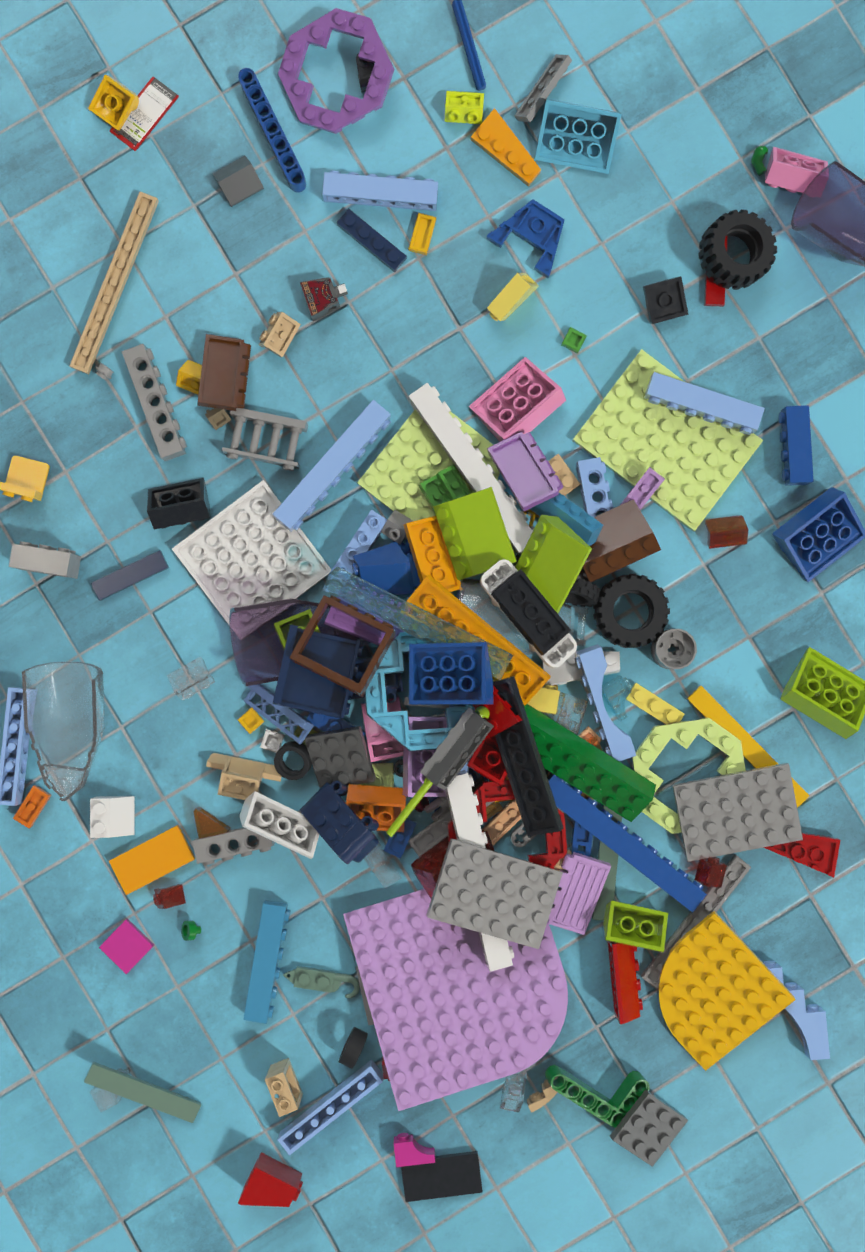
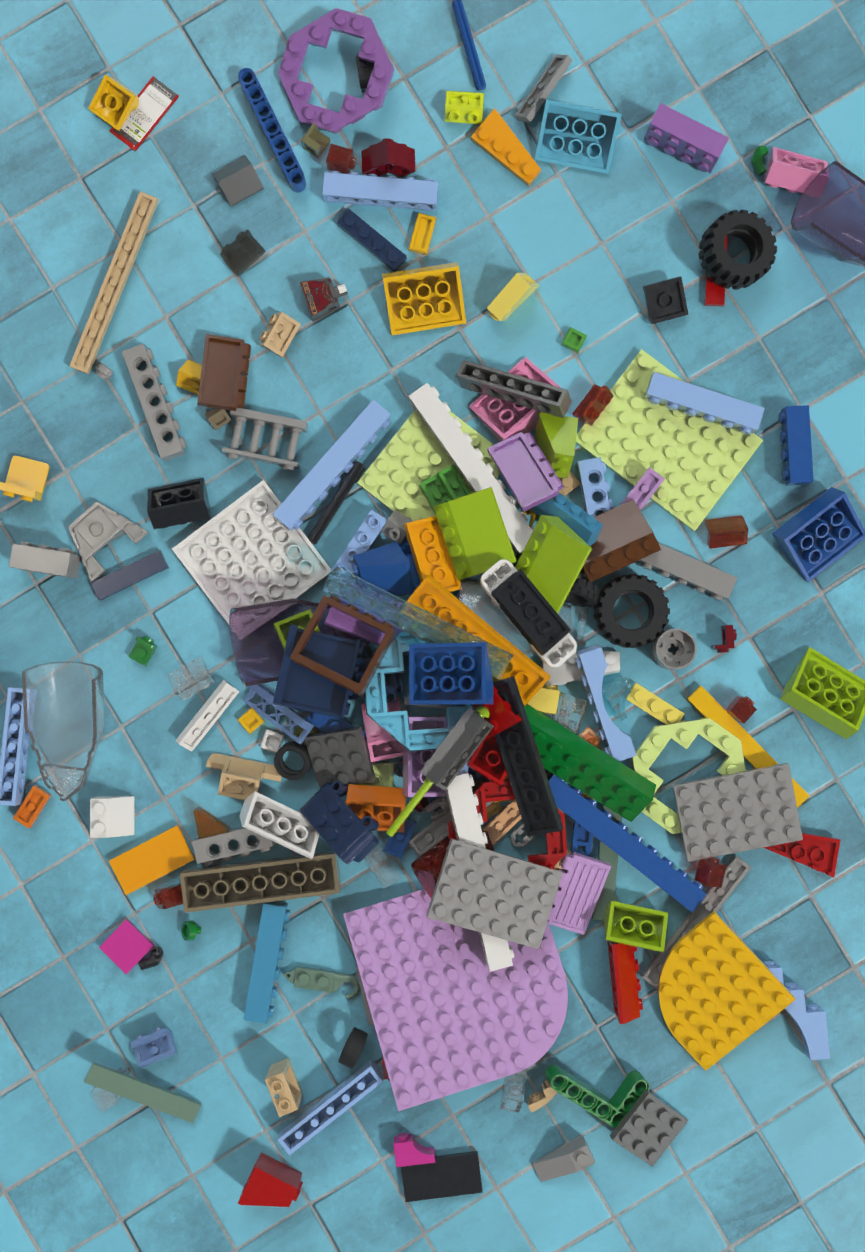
blue wing [487,199,565,278] -> none
none -> light grey wing [68,501,149,582]
none -> green bracket [128,635,158,666]
none -> medium blue bracket [129,1027,177,1068]
none -> black arm [139,946,163,970]
none -> white plate [175,680,240,752]
none -> dark tan brick [180,851,342,913]
none -> clear smoke bracket [220,229,266,277]
none -> olive panel [301,123,330,159]
none -> black axle [307,461,365,545]
none -> clear red brick [326,144,356,174]
none -> dark red brick [361,138,416,177]
none -> yellow slope [382,262,466,335]
none -> dark grey brick [456,360,572,418]
none -> light grey slope [532,1137,595,1182]
none -> lime slope [534,412,578,478]
none -> clear red bracket [572,384,614,426]
none -> light grey brick [637,543,737,601]
none -> medium lavender brick [644,103,729,173]
none -> dark red bracket [711,625,737,653]
none -> clear red brick [725,696,757,724]

